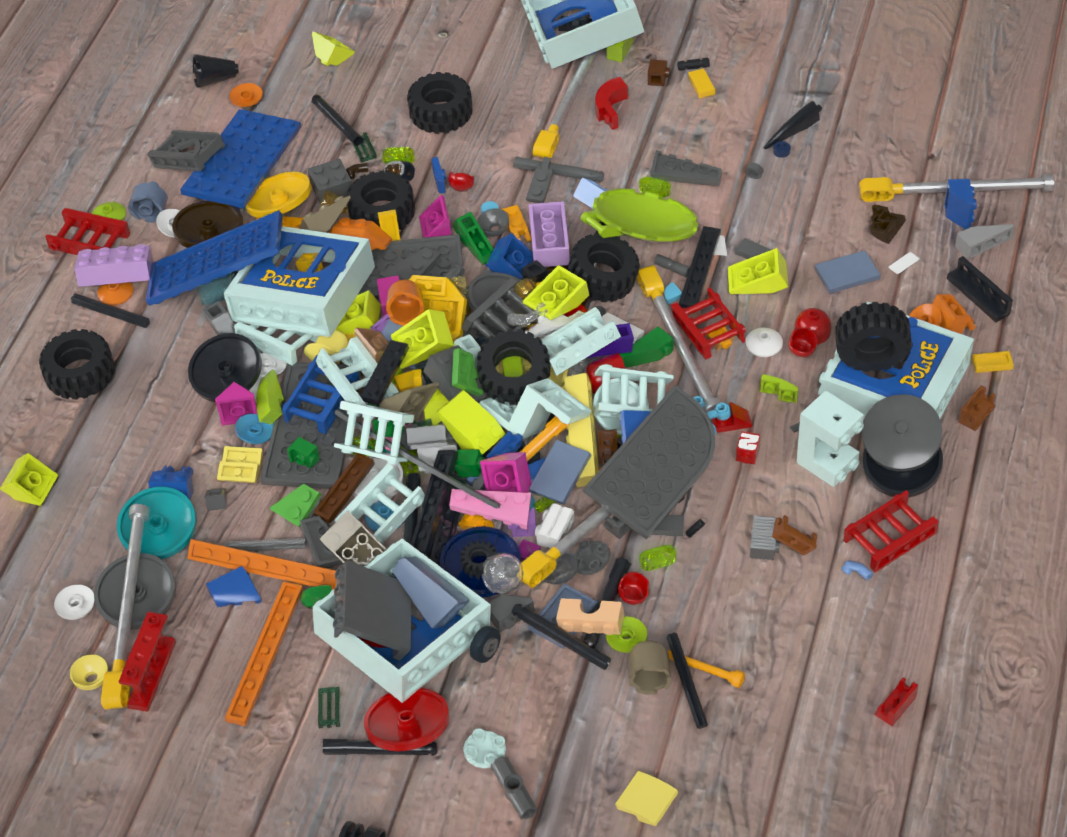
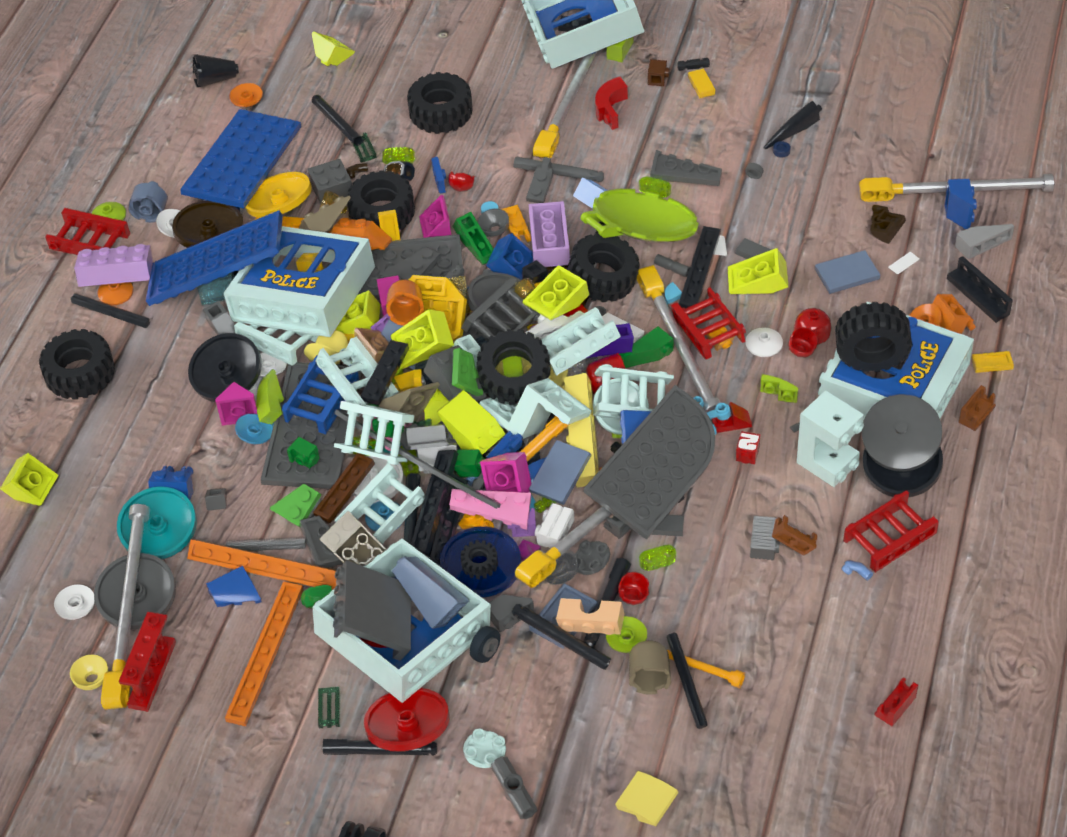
dark grey fence [147,130,225,171] -> none
light yellow slope [217,446,264,483] -> none
clear cylinder [482,553,524,595] -> none
clear arm [507,303,548,326] -> none
reddish brown hips [597,429,618,465] -> none
black piece [684,518,708,539] -> none

